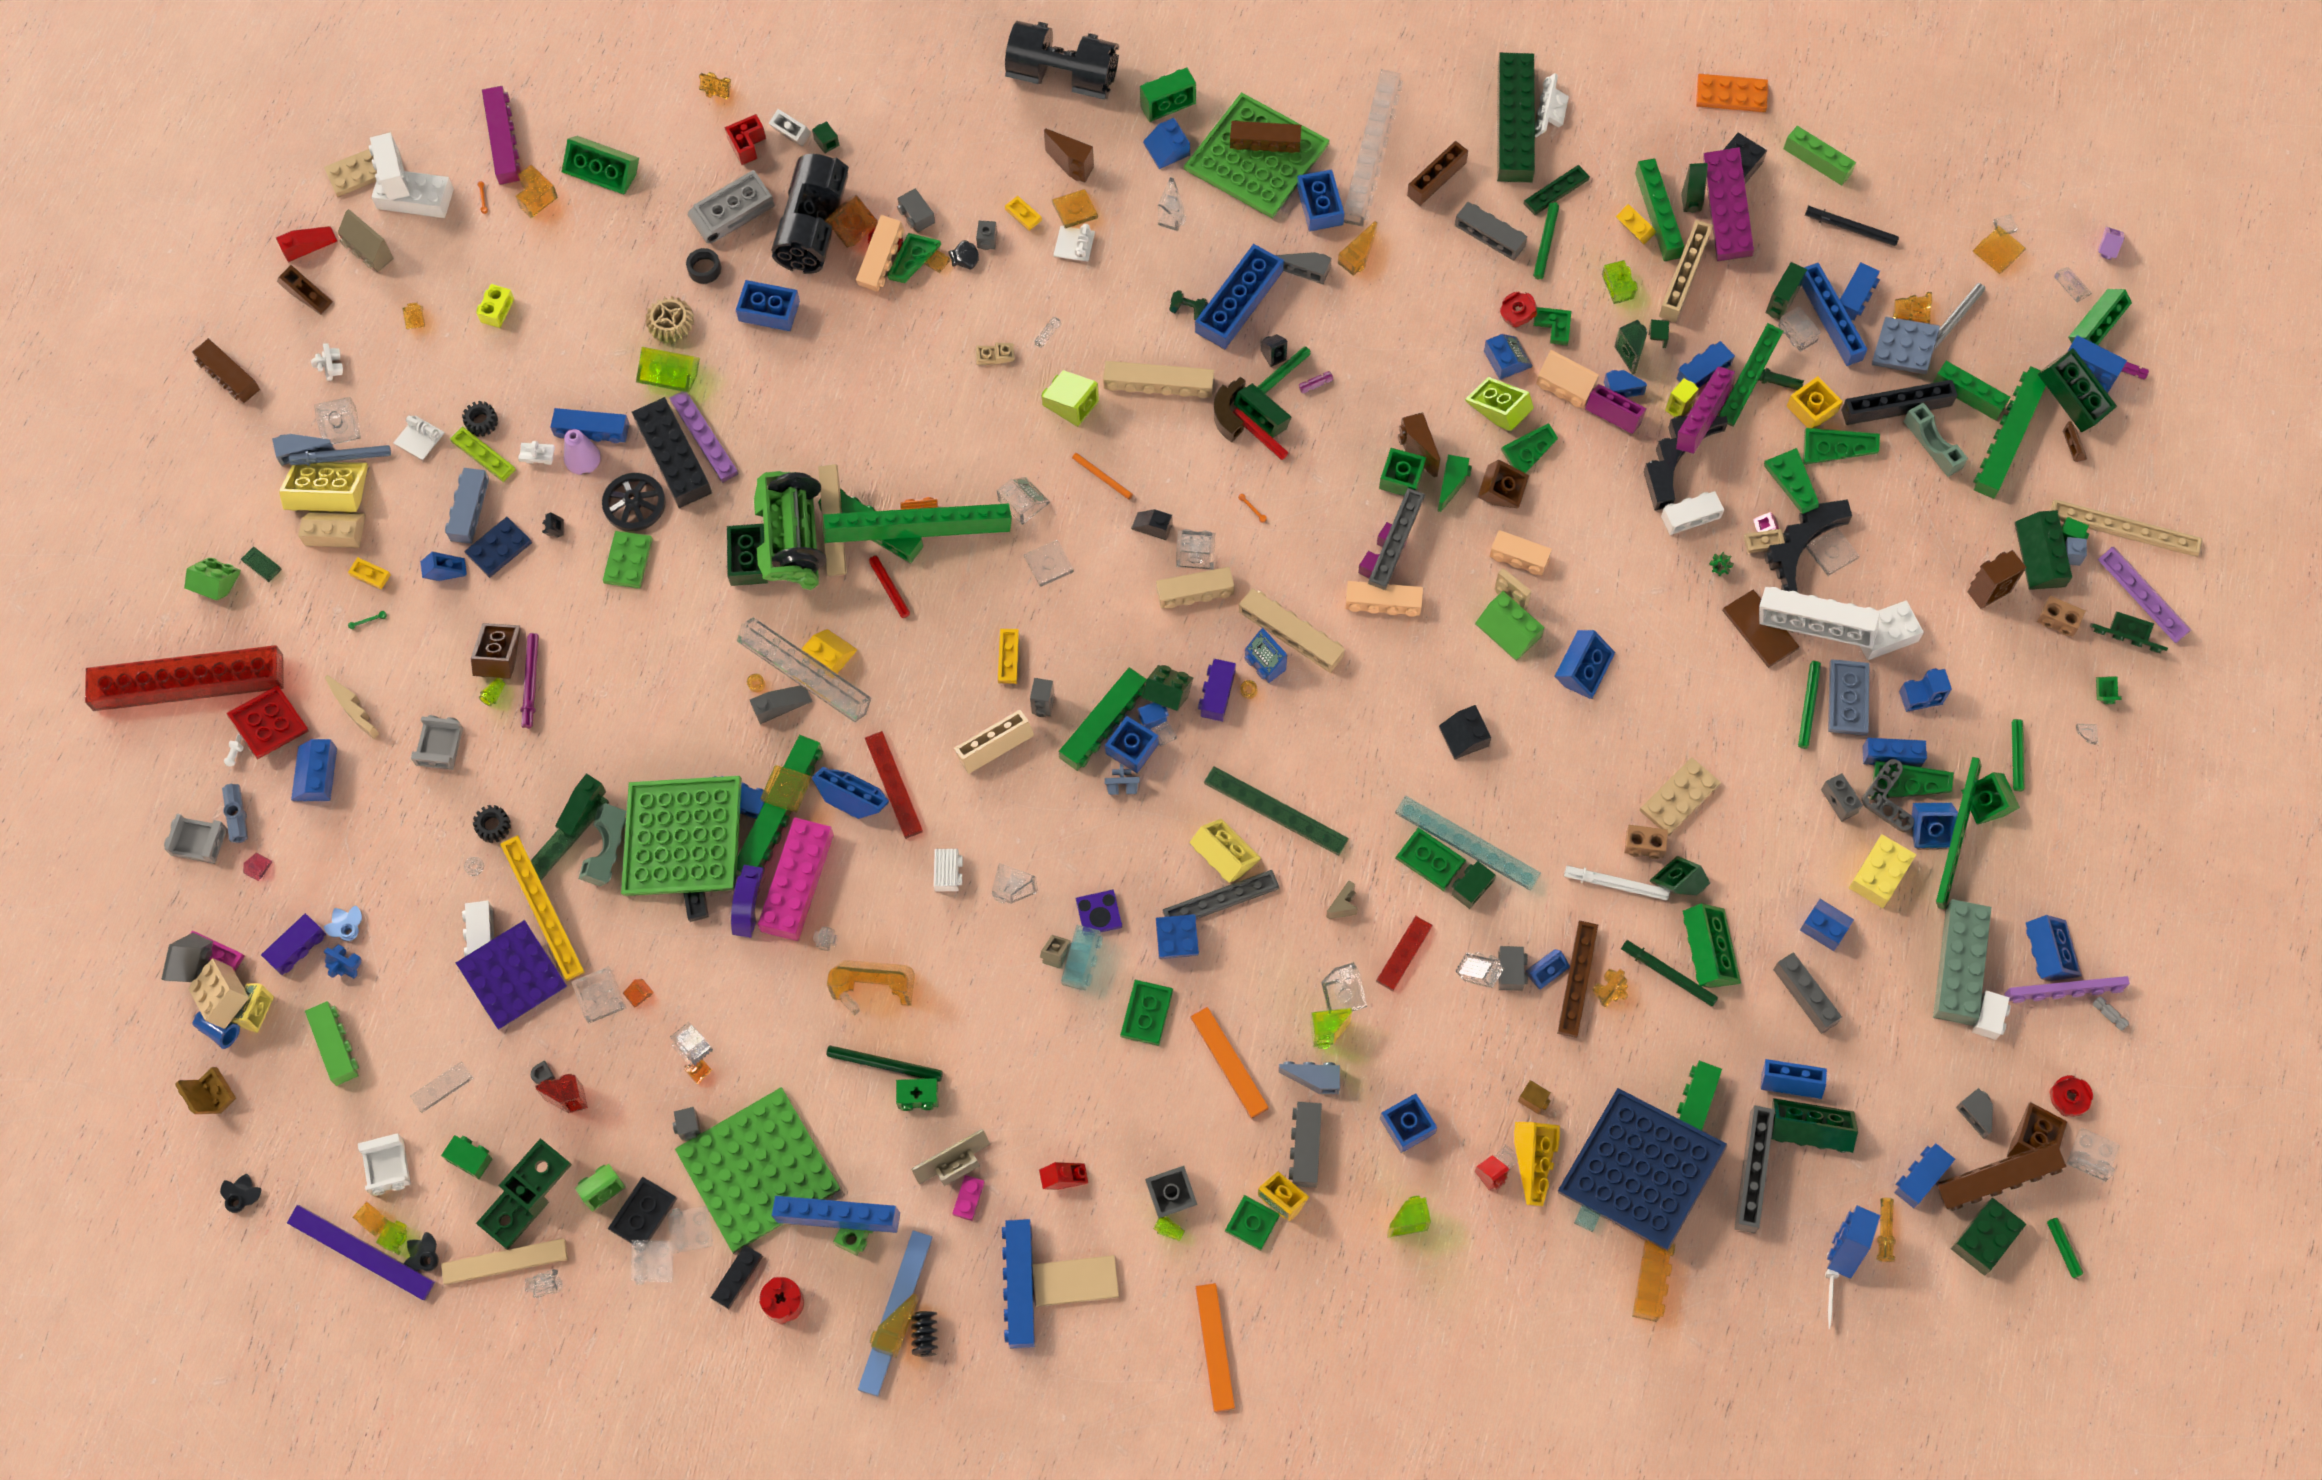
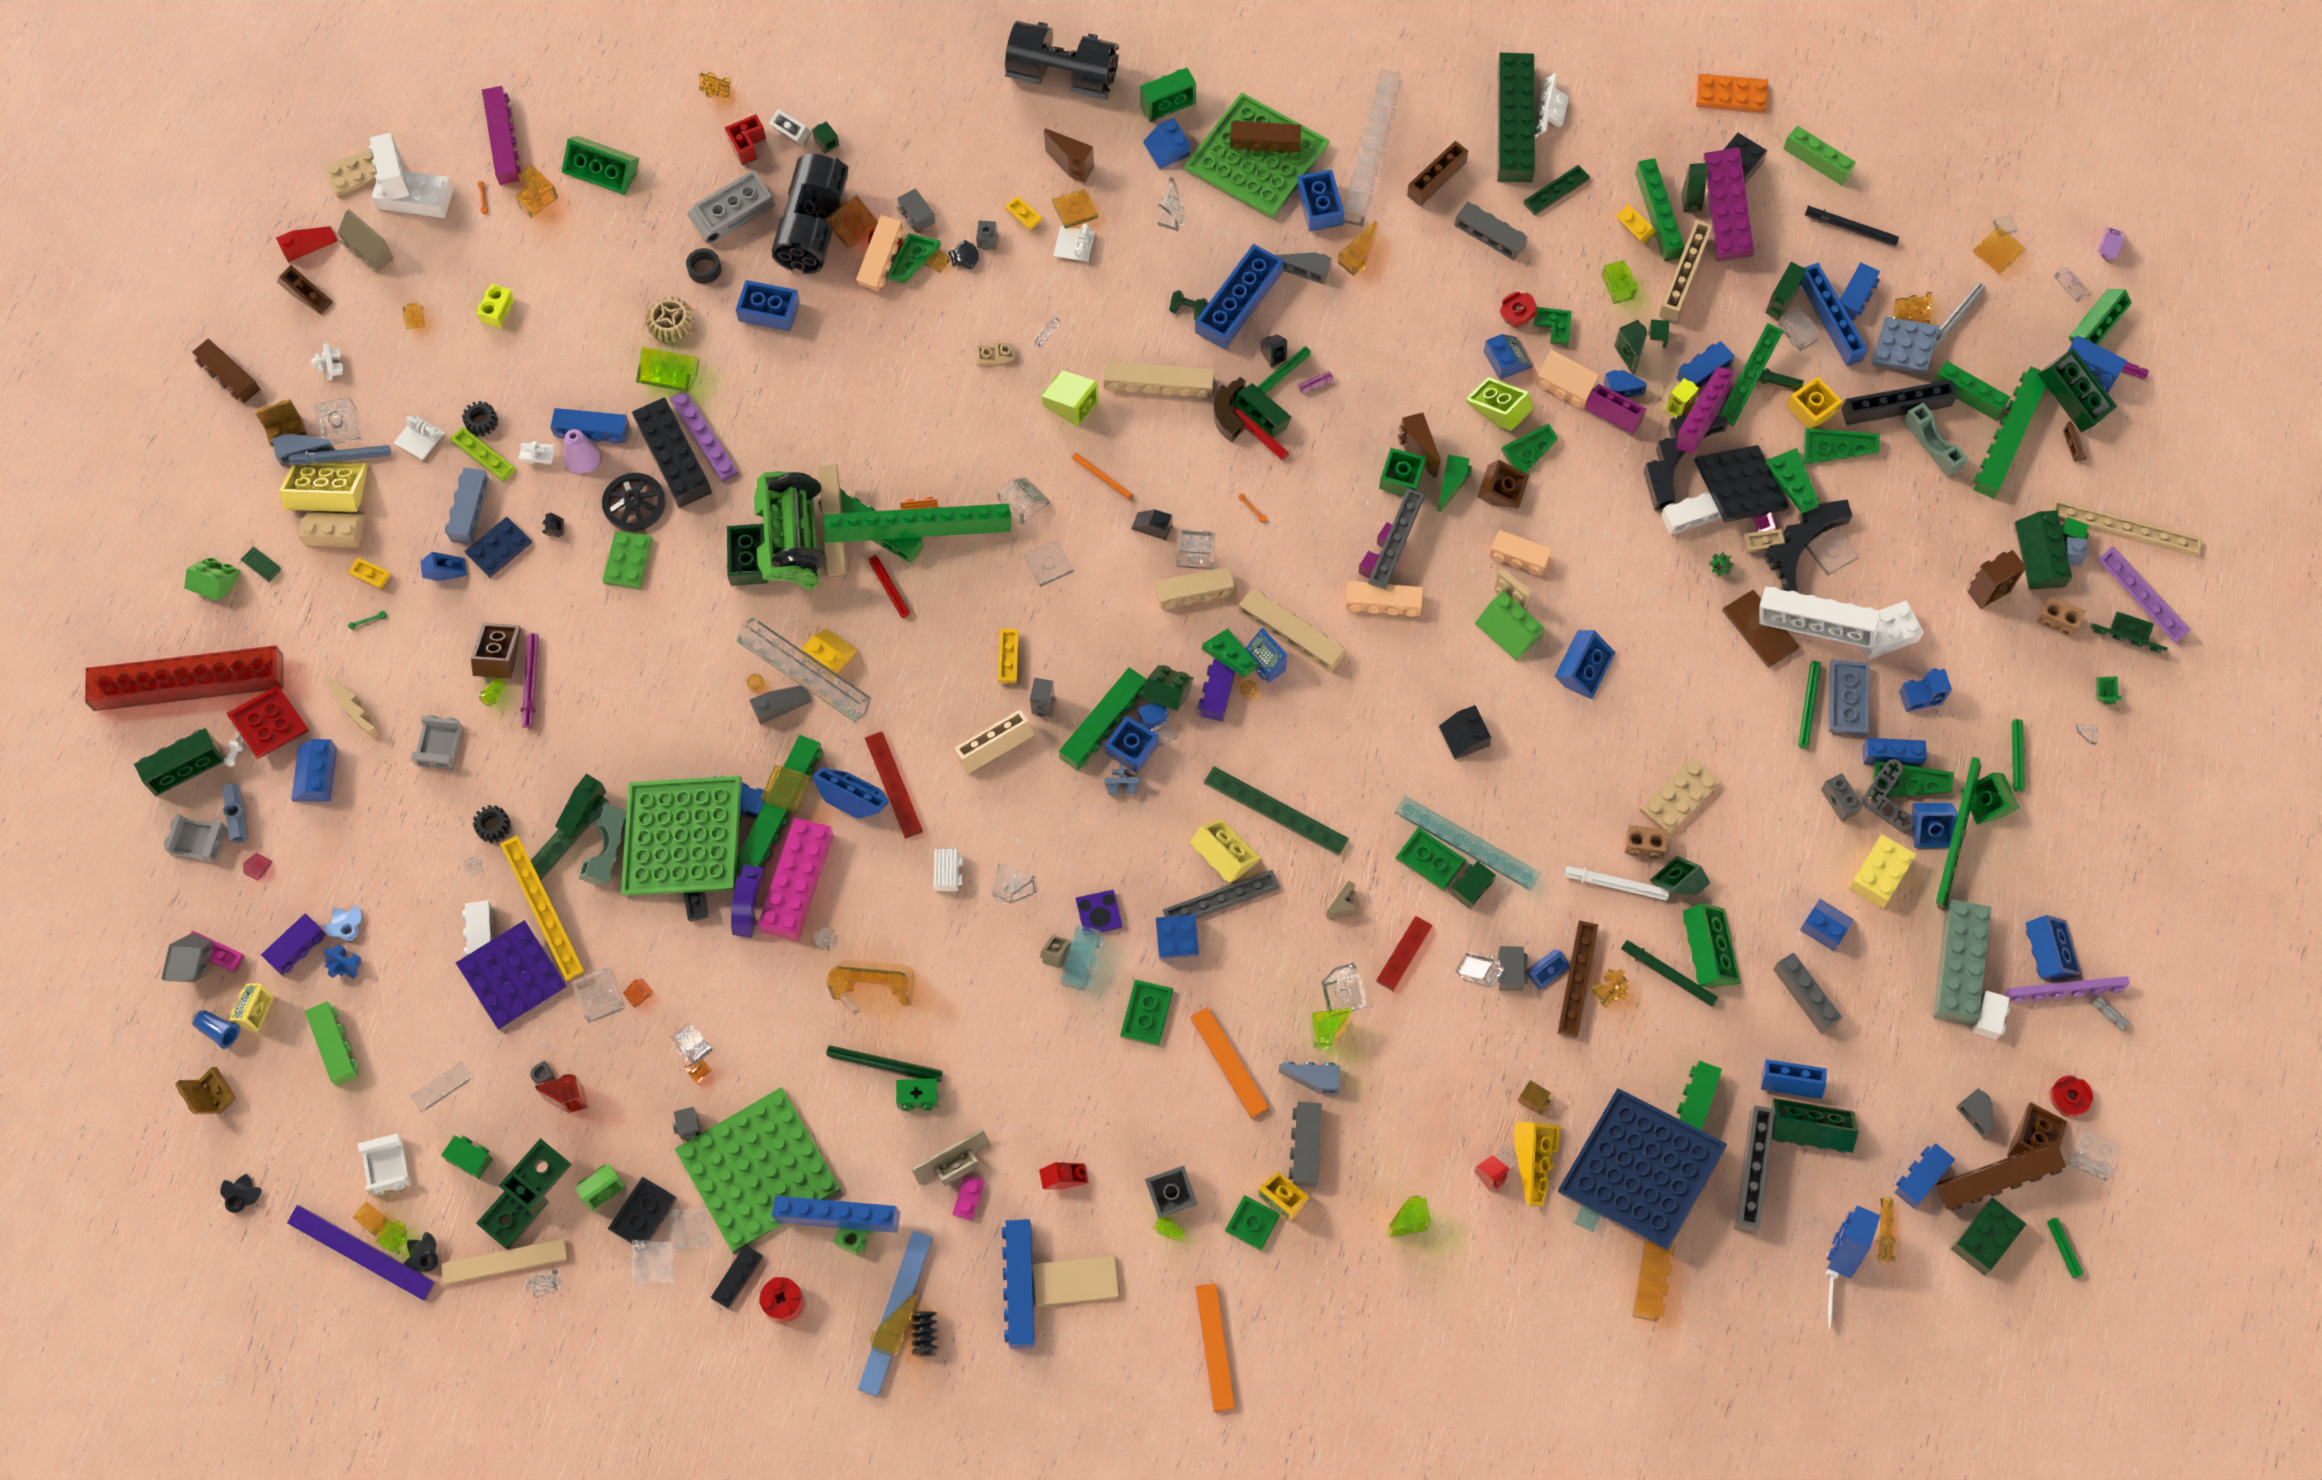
tan brick [189,958,249,1029] -> none
blue brick [1380,1093,1437,1153] -> none
green axle [1533,202,1559,279] -> none
none -> dark green brick [134,728,225,796]
none -> pearl gold bracket [255,399,307,446]
none -> green wing [1201,628,1257,677]
none -> black plate [1694,445,1789,523]

